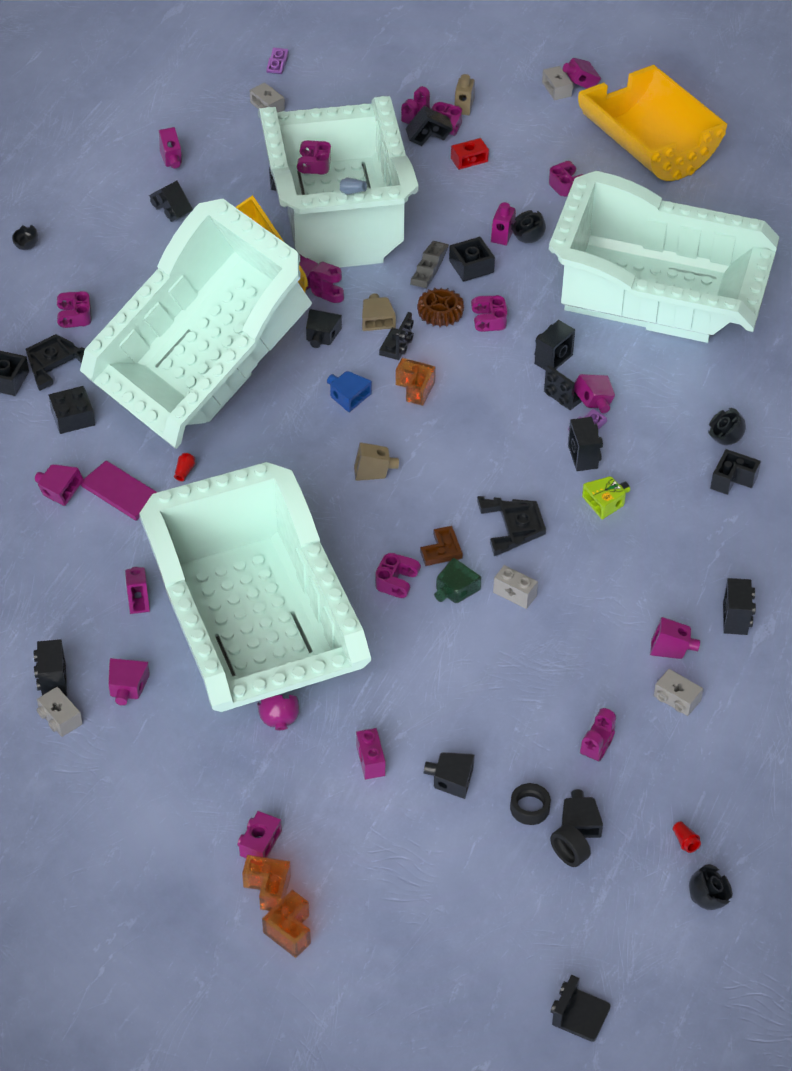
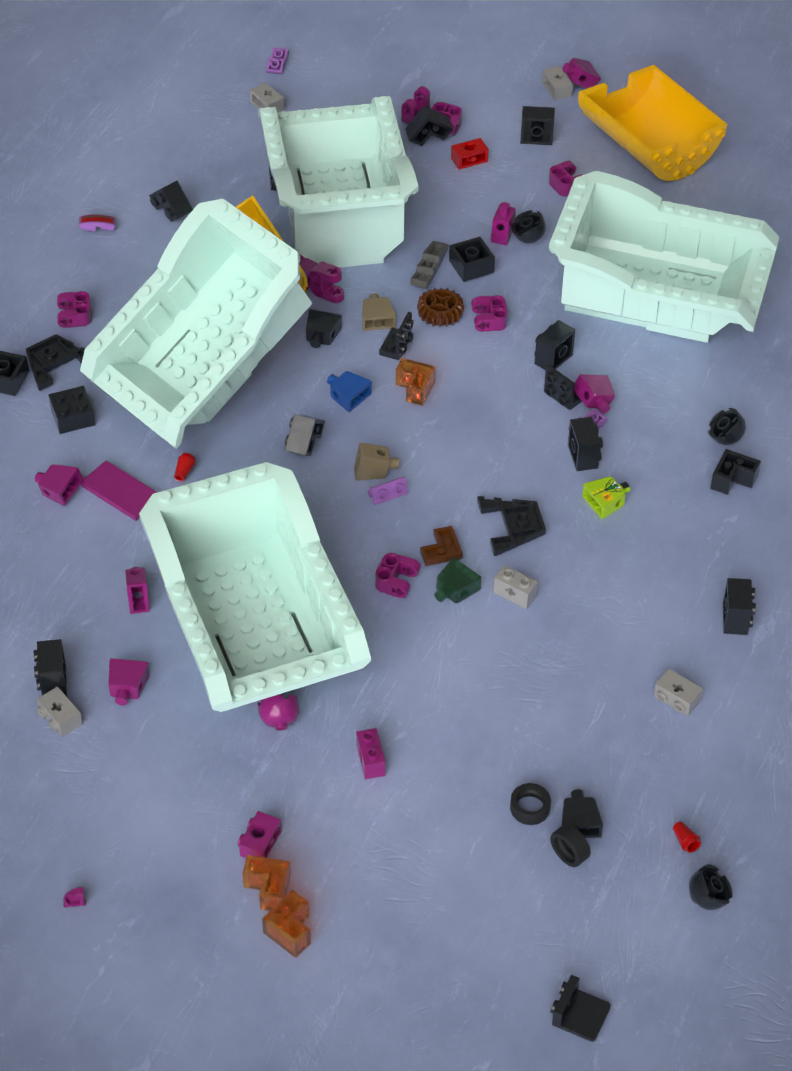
black hair [12,225,38,250] -> none
magenta torso [159,127,182,169] -> none
magenta piece [297,140,331,175] -> none
sand blue cone [340,177,367,195] -> none
black torso [423,752,475,799] -> none
dark tan torso [455,74,475,115] -> none
magenta piece [580,708,616,762] -> none
magenta torso [650,617,700,659] -> none
none -> magenta tile [63,887,86,907]
none -> medium lavender slope [79,214,115,232]
none -> brick [285,414,325,456]
none -> medium lavender hinge [368,476,408,505]
none -> black brick [520,106,555,145]

